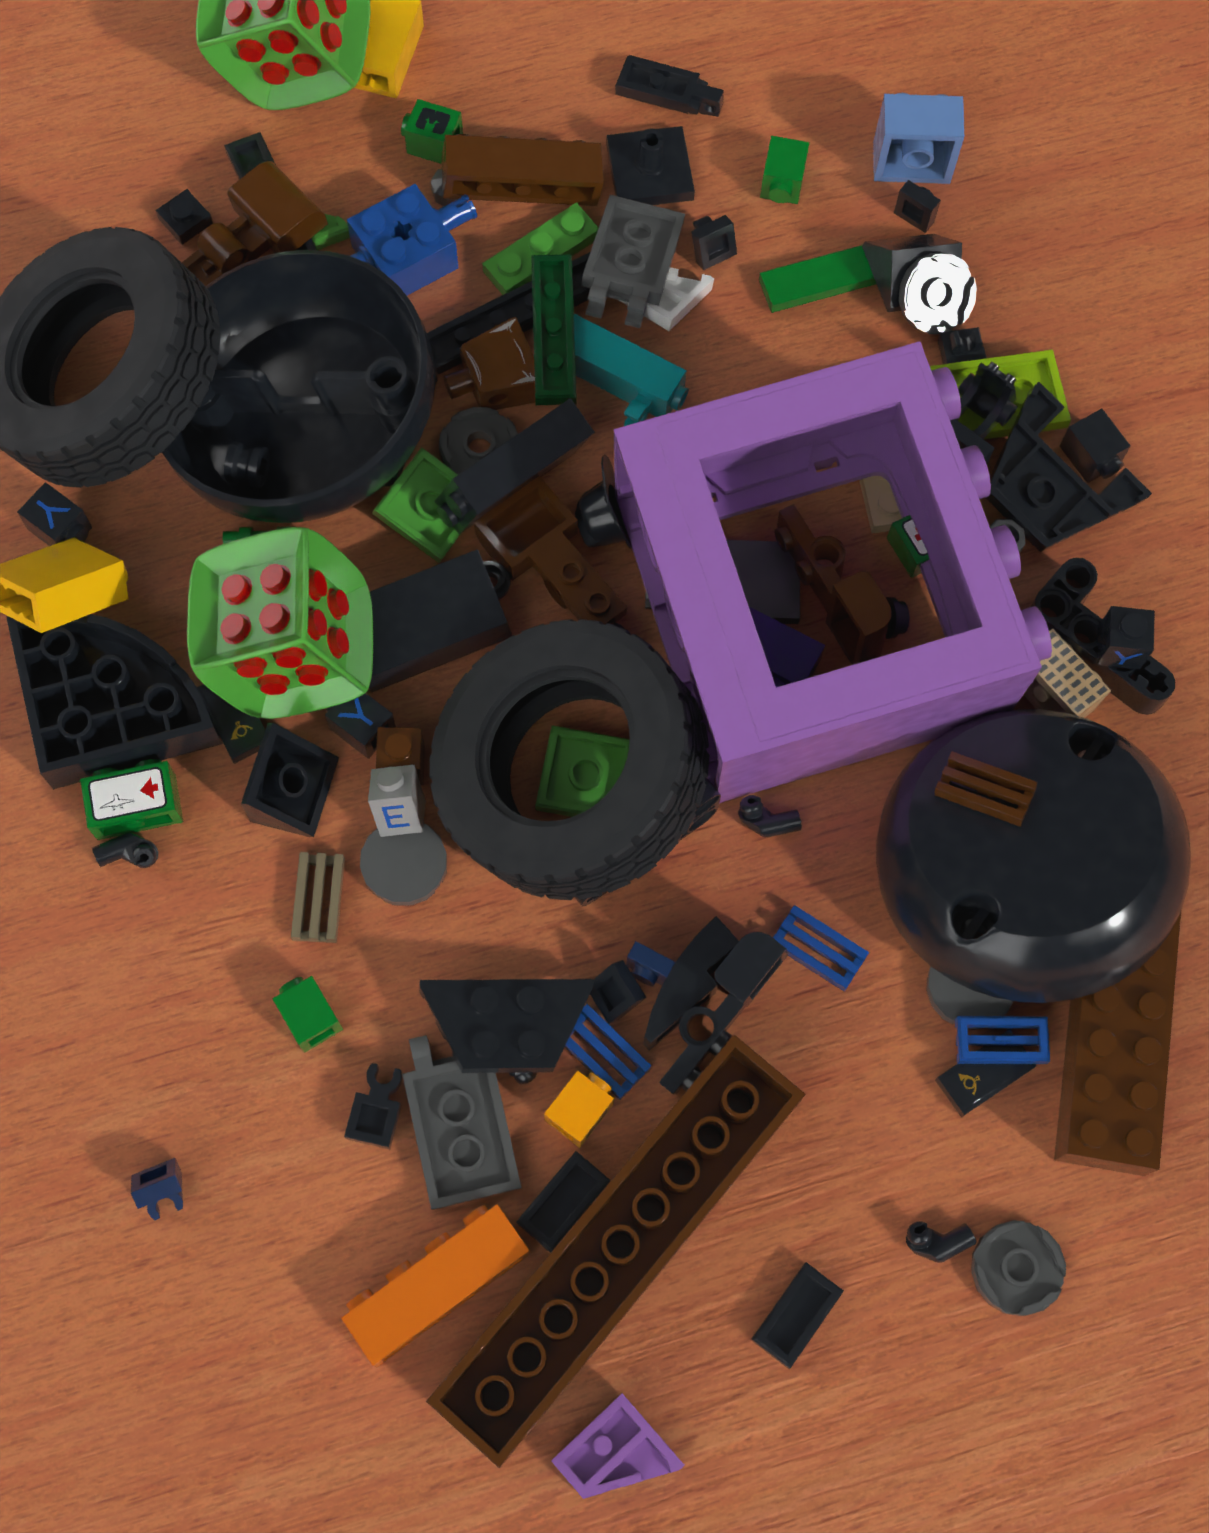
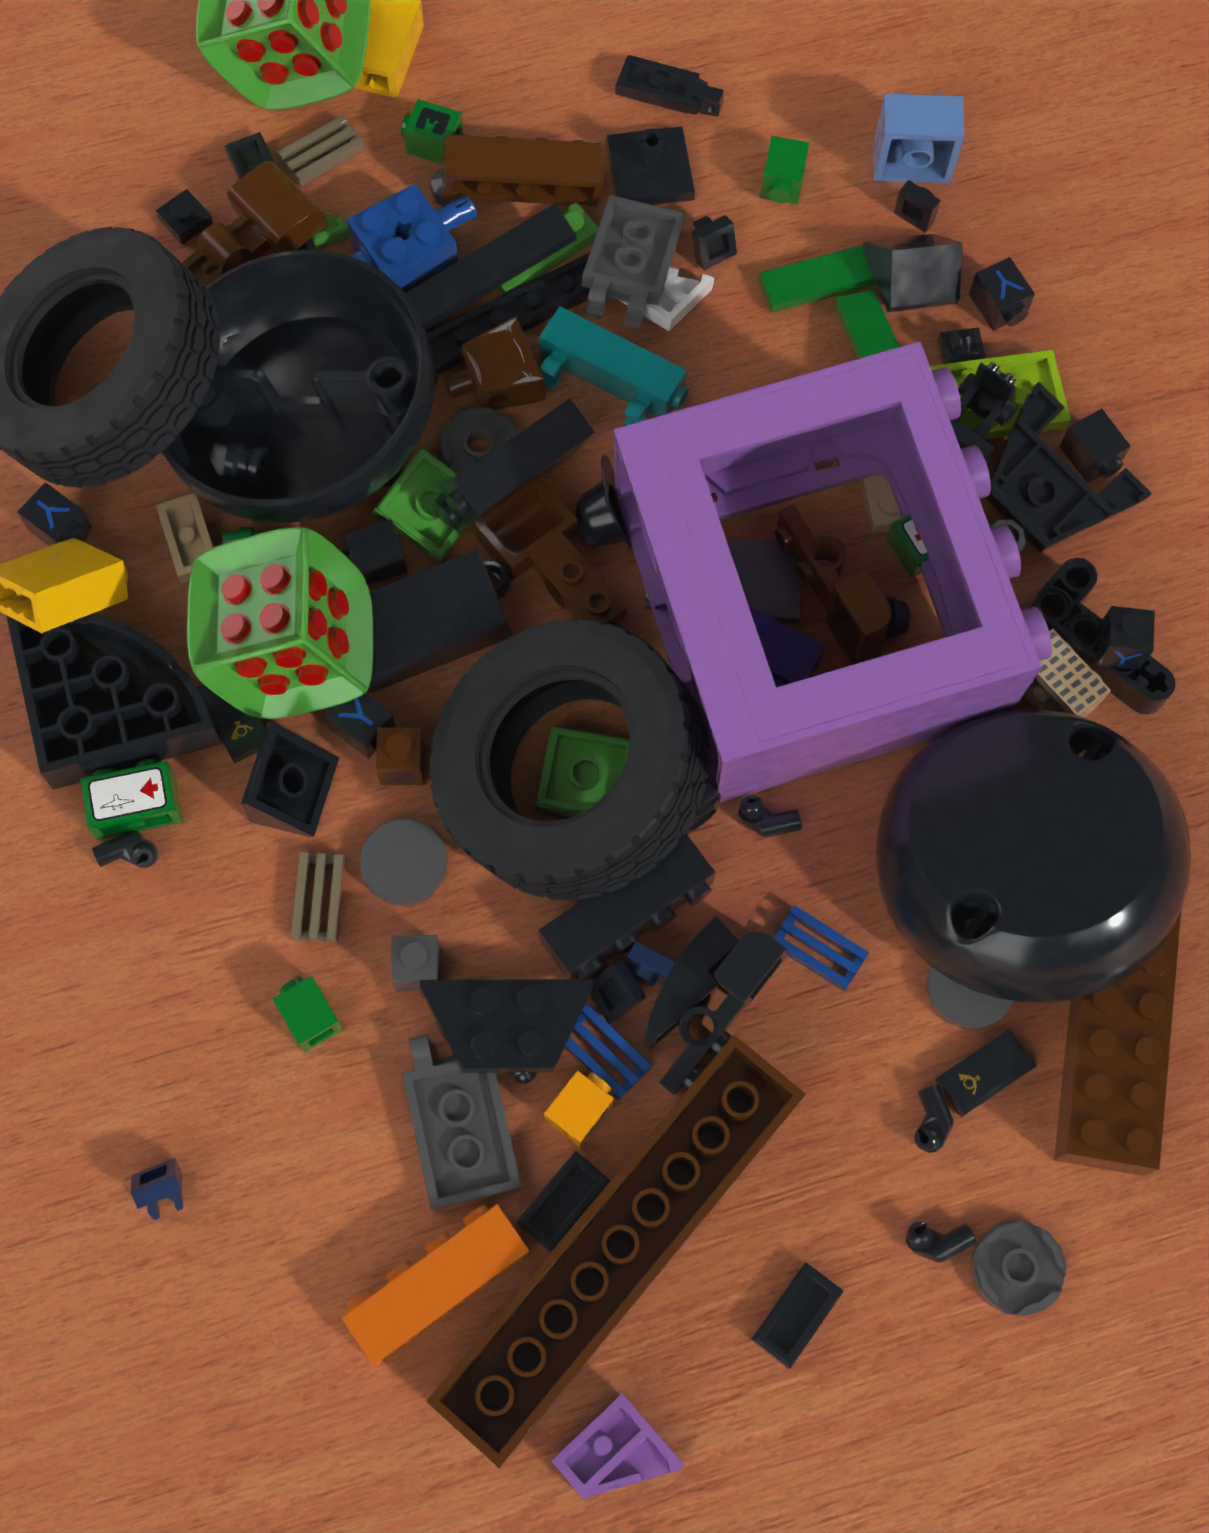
black plate [344,1063,403,1150] -> none
light grey brick [368,765,426,837] -> none
dark green tile [531,254,577,406] -> none
tile [898,253,977,334] -> none
reddish brown tile [934,751,1038,826] -> none
blue tile [955,1016,1050,1064] -> none
none -> tan plate [156,493,214,583]
none -> dark tan tile [278,115,365,187]
none -> black brick [341,519,408,585]
none -> dark grey brick [392,935,441,992]
none -> black tile [405,203,577,330]
none -> black brick [539,833,716,979]
none -> green tile [835,290,899,359]
none -> black arm [914,1084,954,1153]
none -> black brick [969,257,1035,331]

